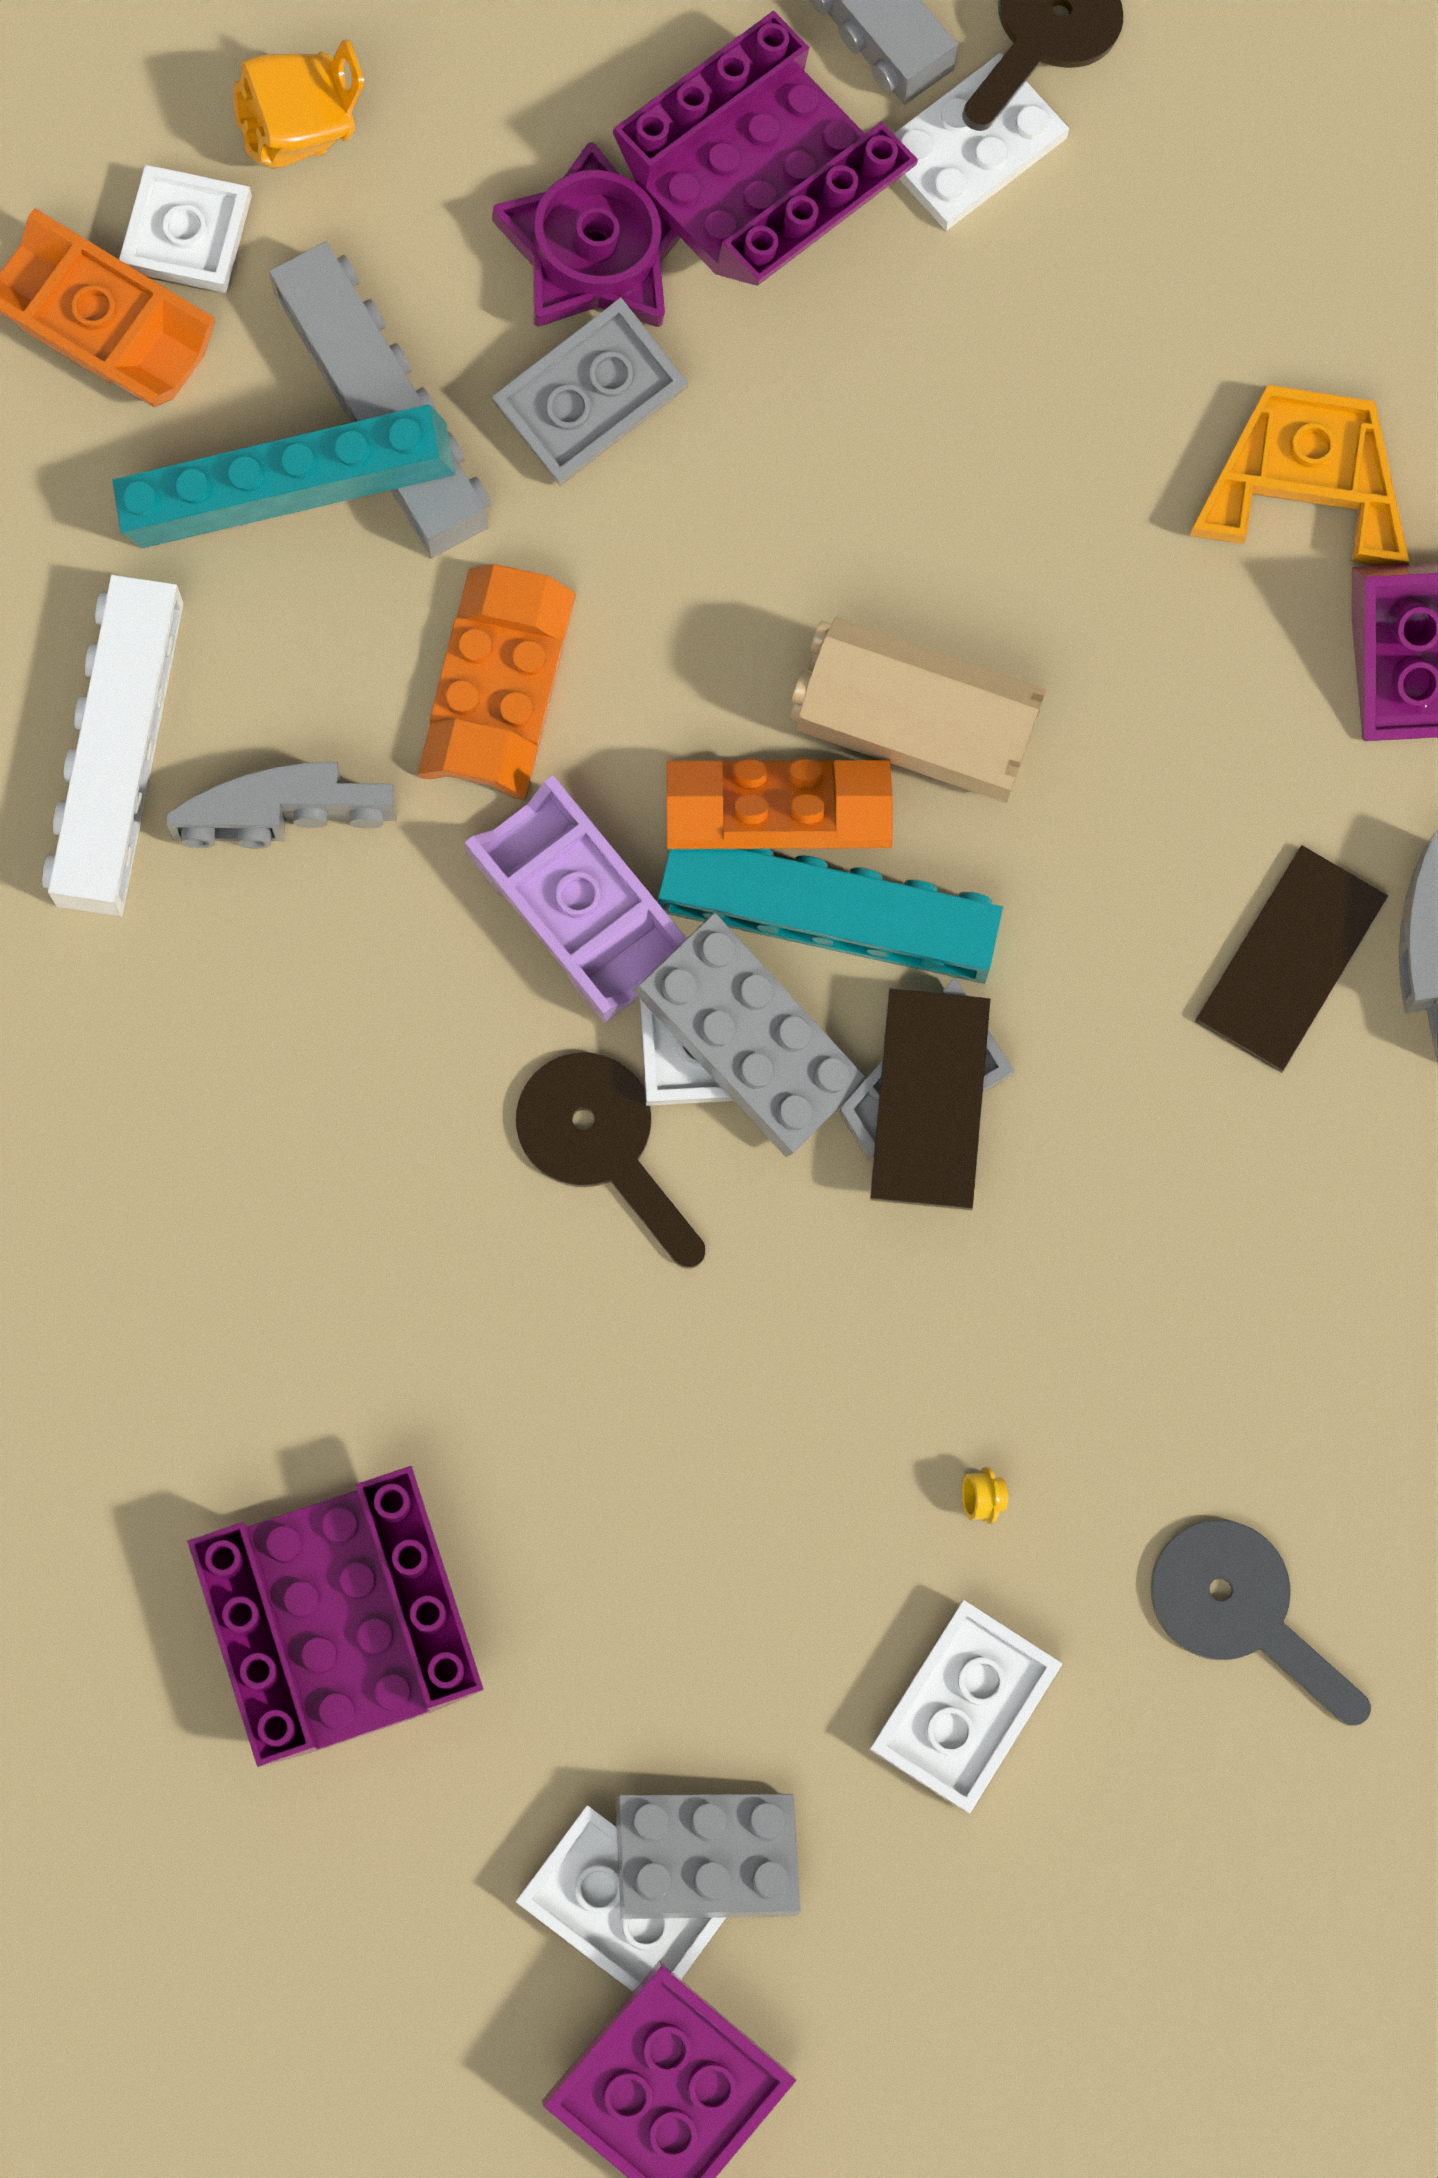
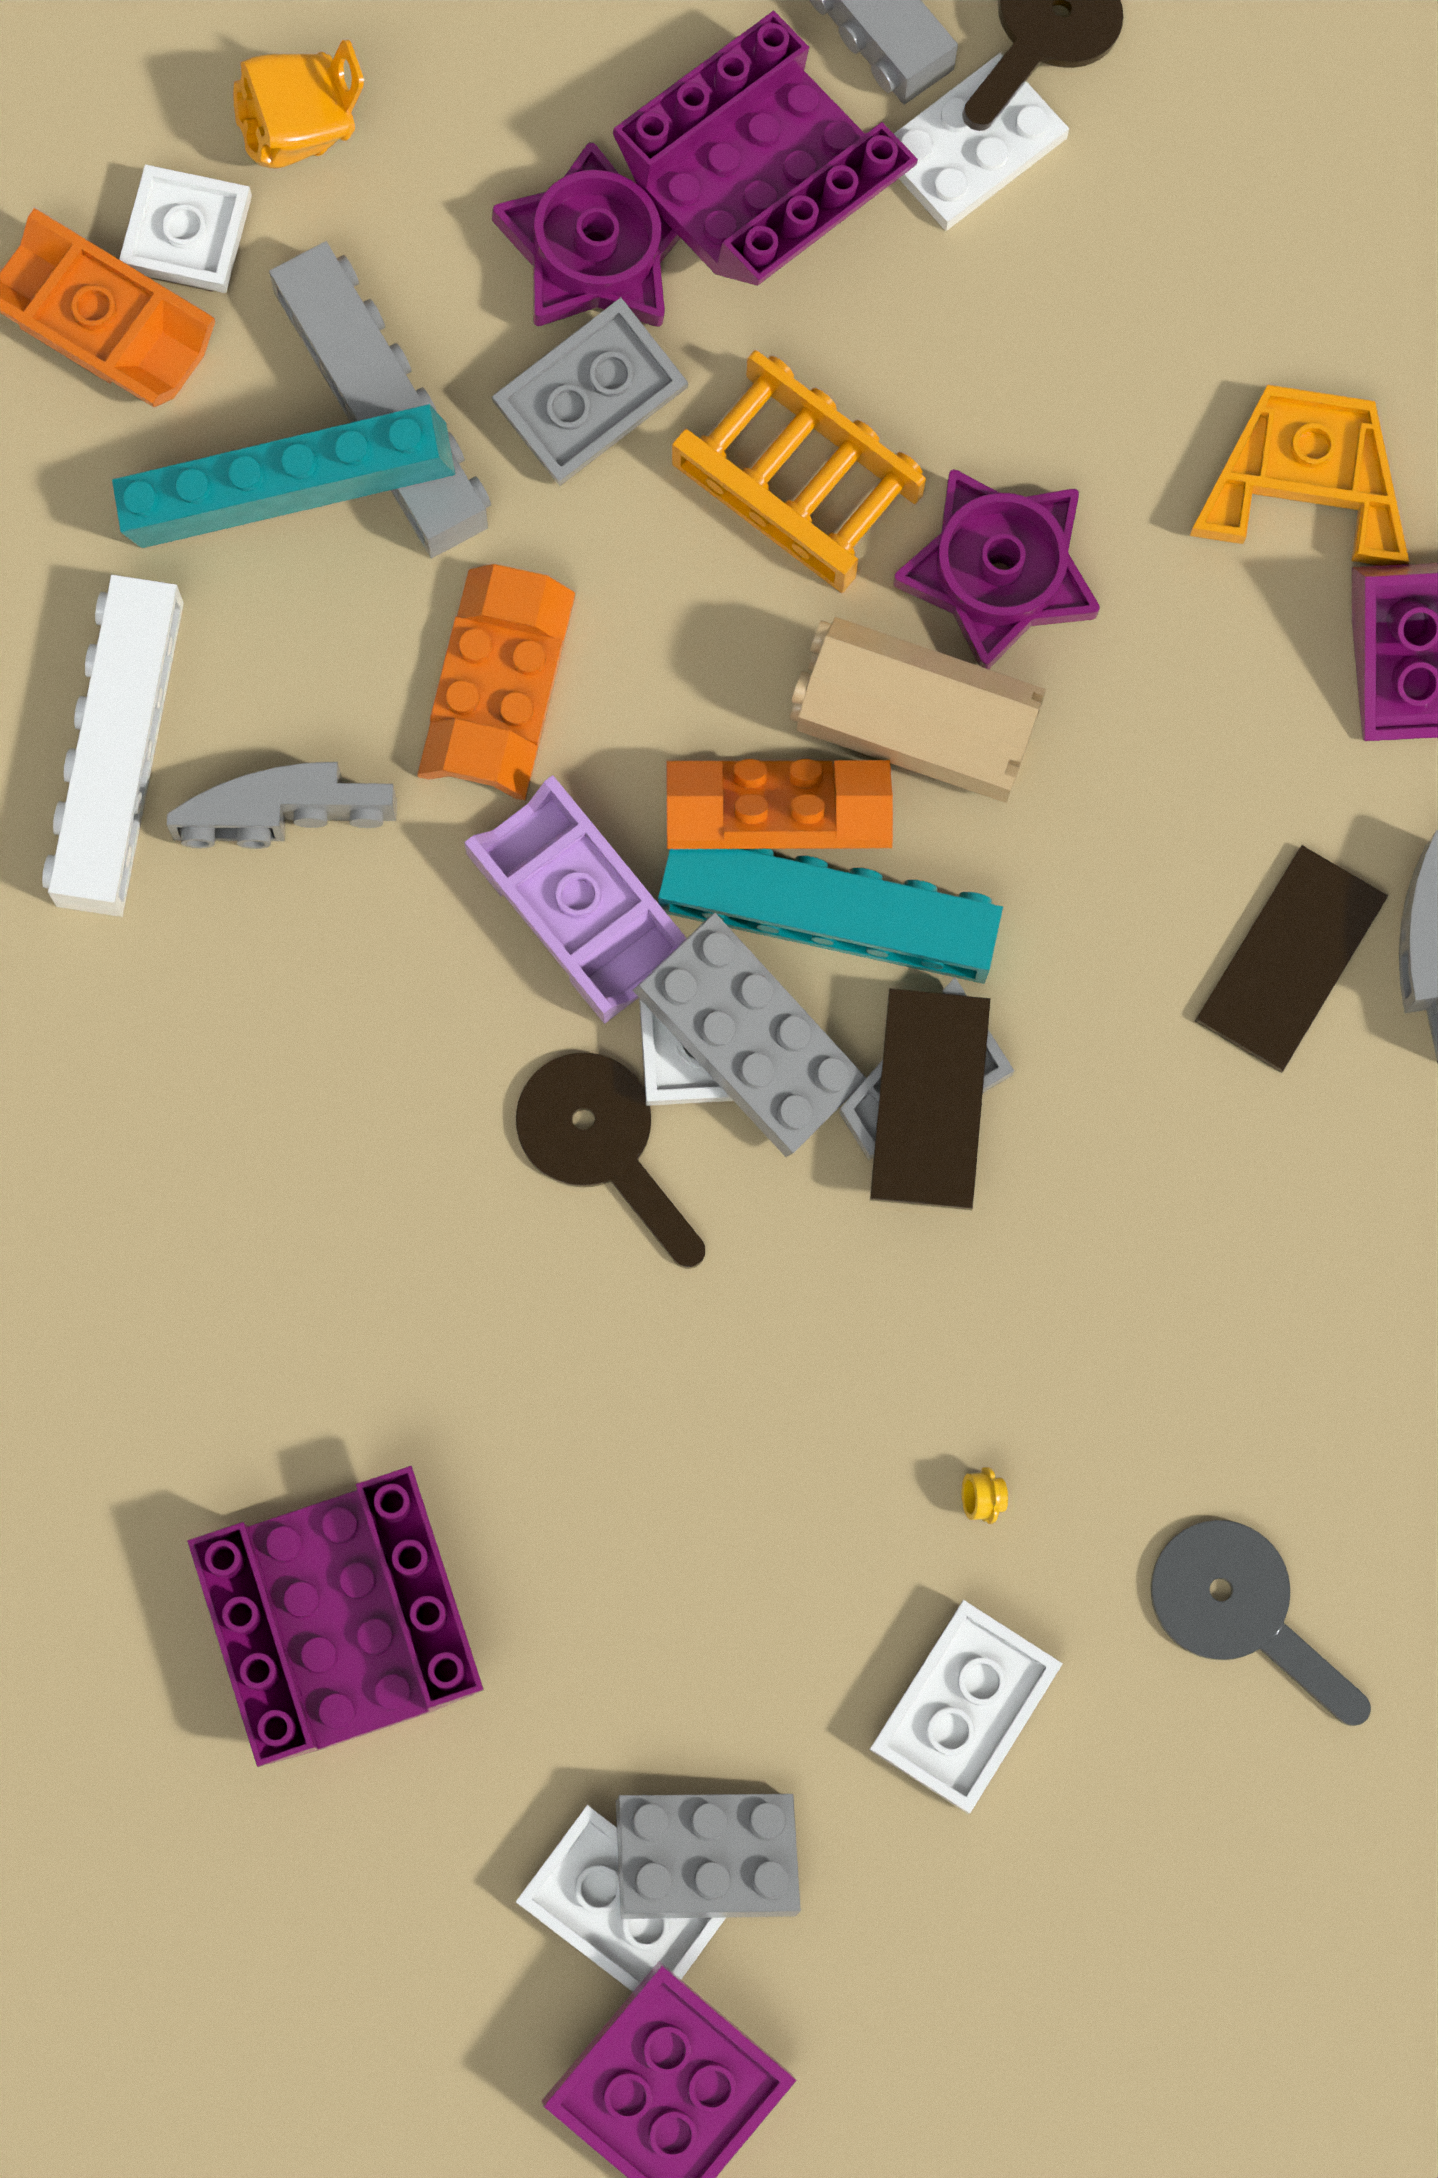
none -> light orange fence [672,350,926,593]
none -> magenta plate [893,469,1100,669]

